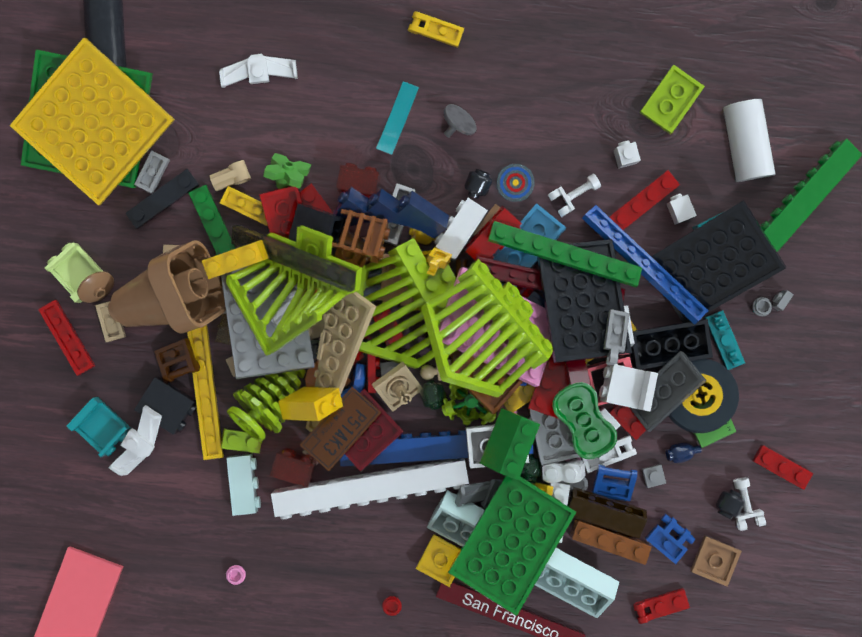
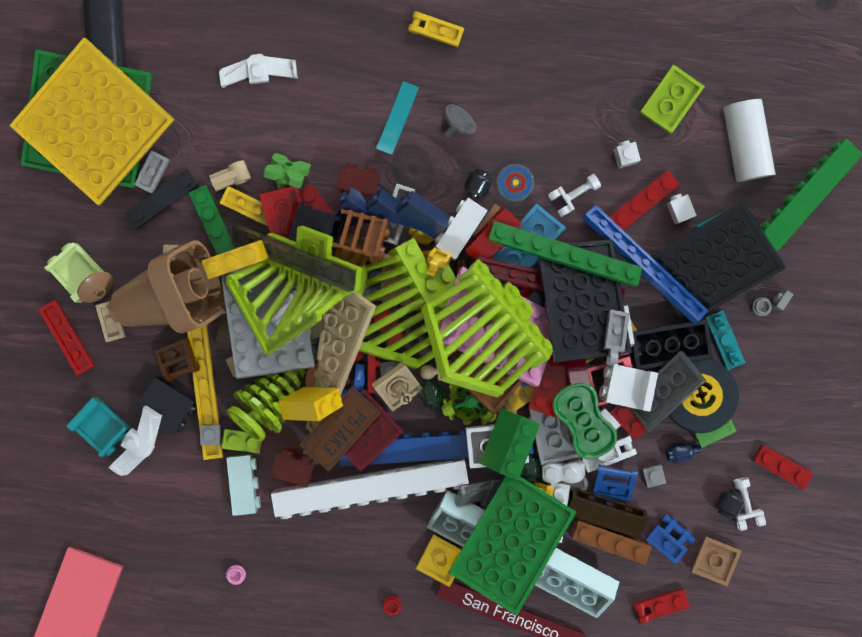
none -> light grey plate [200,425,221,445]

